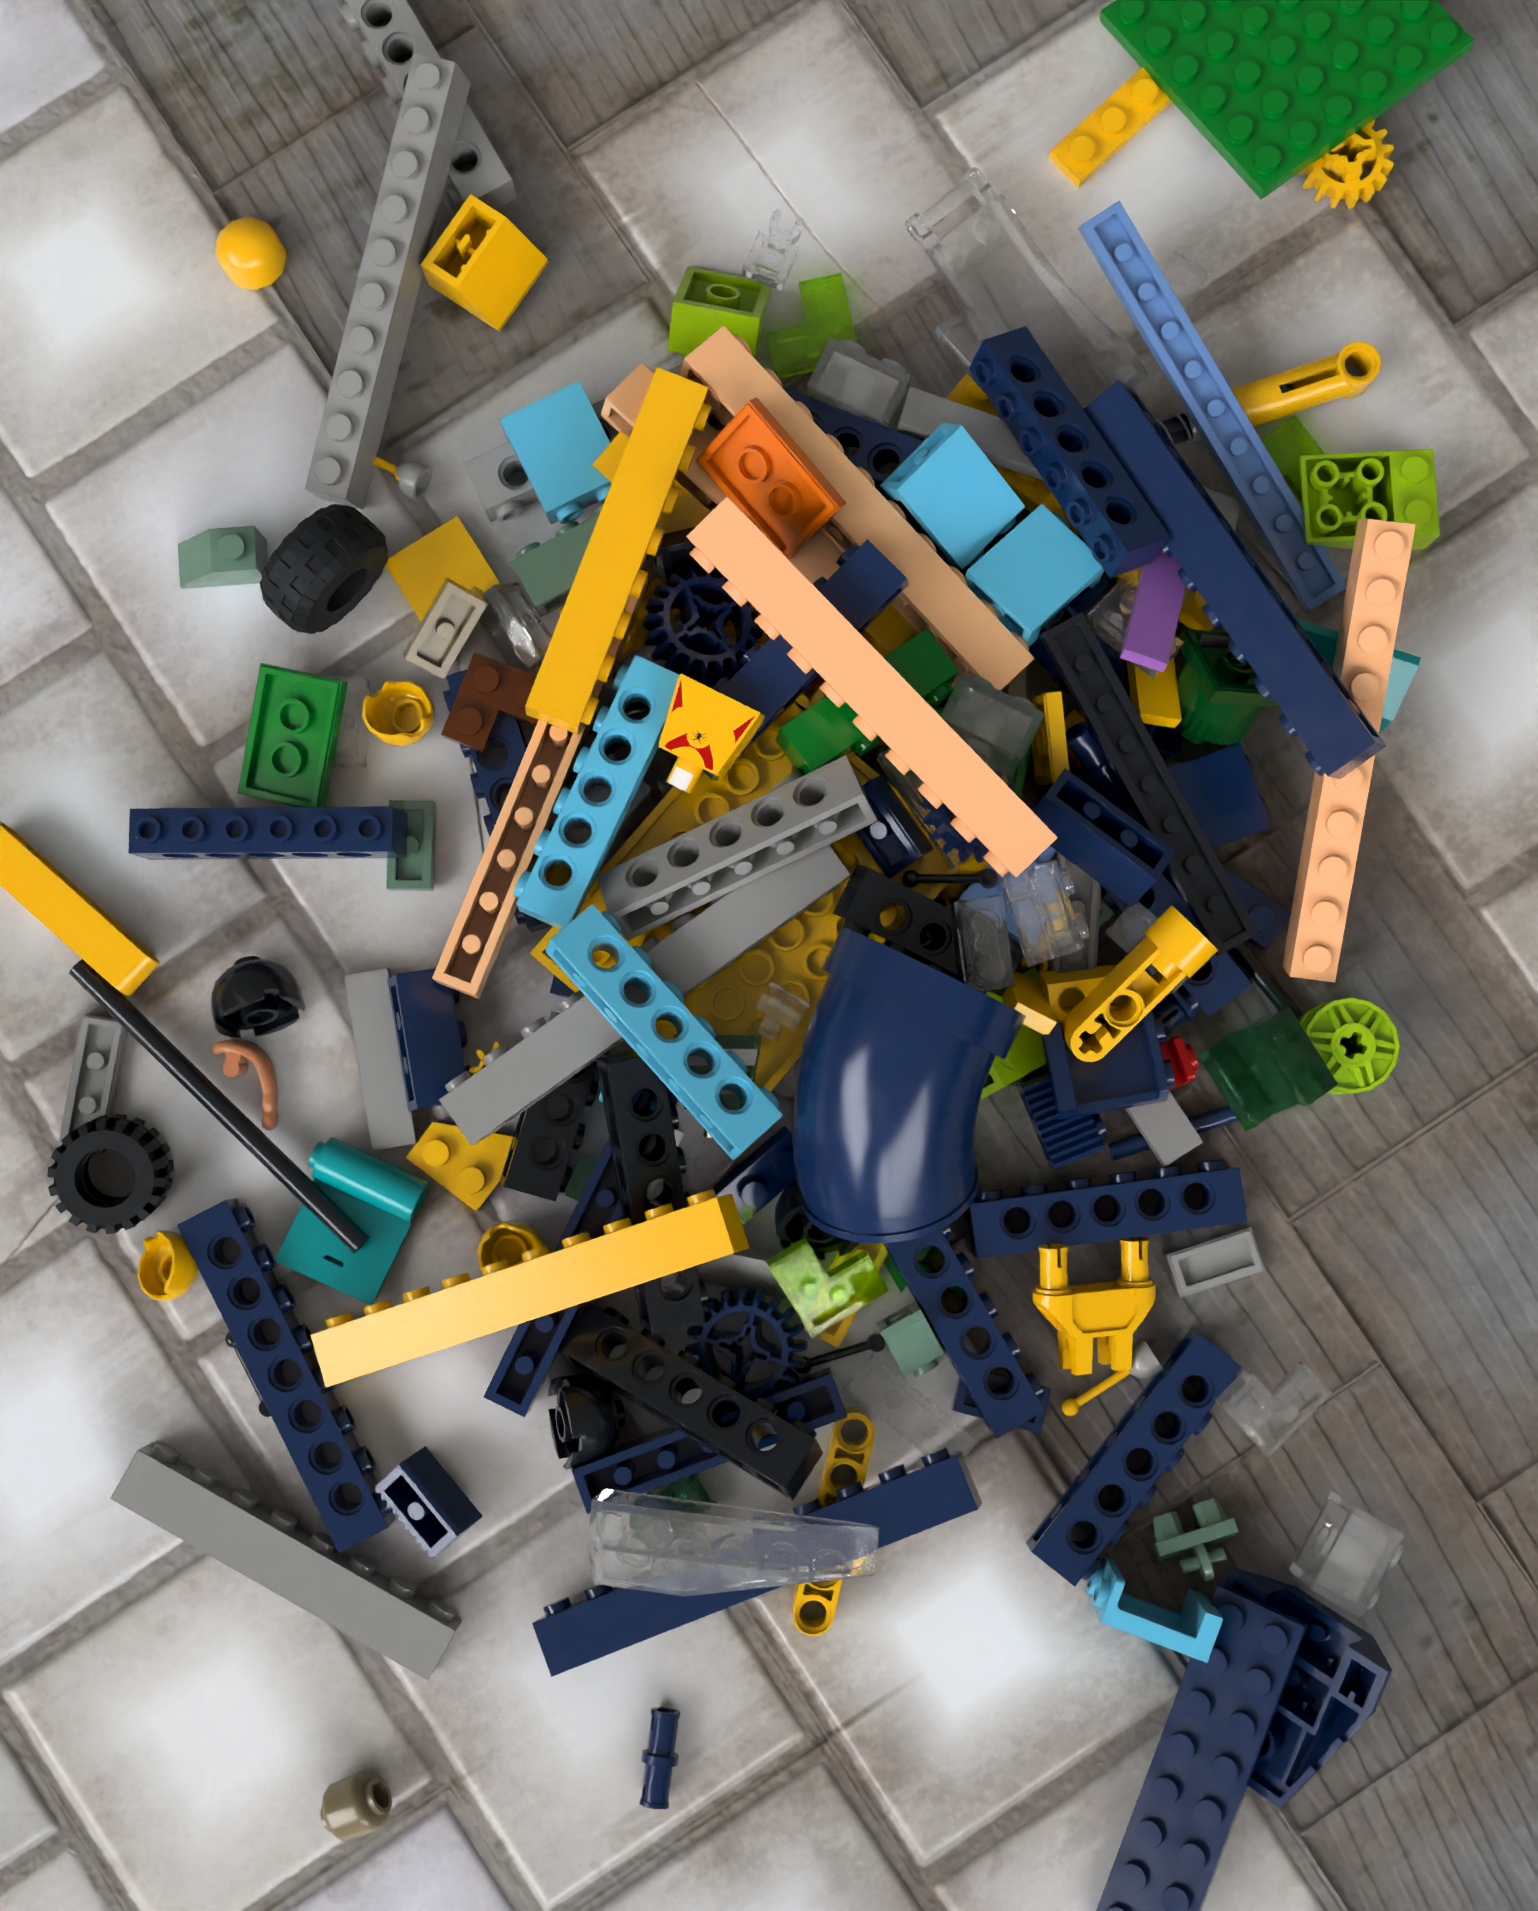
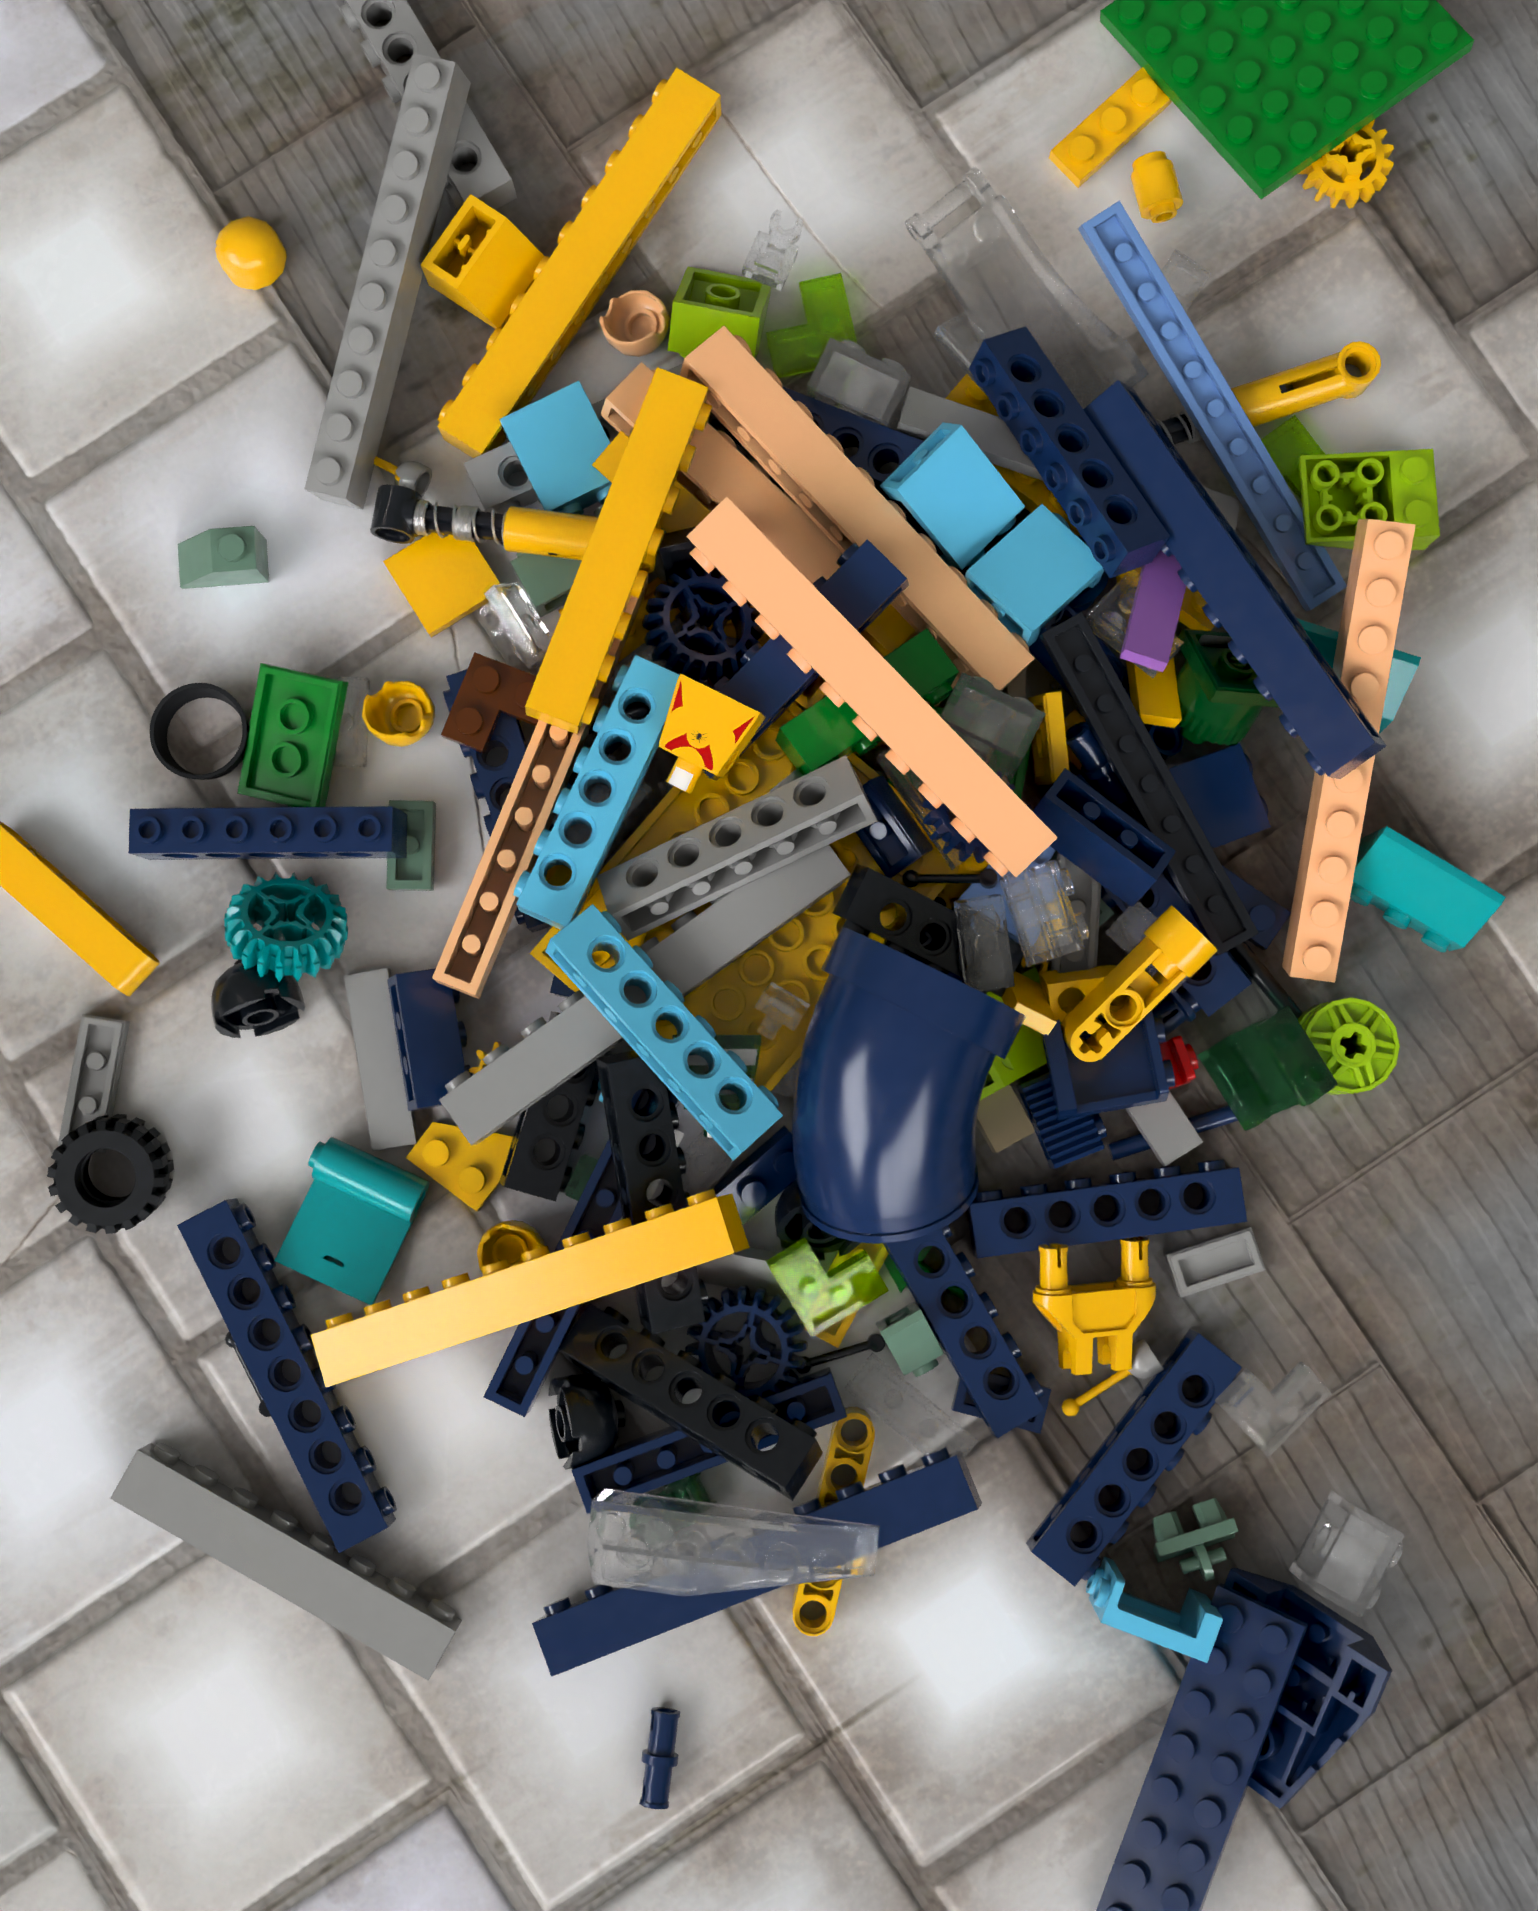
black piece [69,959,370,1254] -> none
yellow hair [137,1230,198,1301] -> none
nougat piece [212,1039,278,1130] -> none
black tyre [260,504,389,634] -> none
dark tan head [320,1770,392,1842] -> none
dark blue brick [375,1446,483,1558] -> none
dark tan panel [403,578,488,679] -> none
orange tile [696,397,847,560] -> none
none -> black tyre [150,683,249,780]
none -> teal gear [224,872,348,982]
none -> piece [370,484,662,573]
none -> yellow brick [438,67,722,458]
none -> light nougat hair [599,290,670,357]
none -> dark tan panel [976,1084,1034,1153]
none -> yellow brick [1130,151,1183,223]
none -> teal slope [1350,826,1506,952]

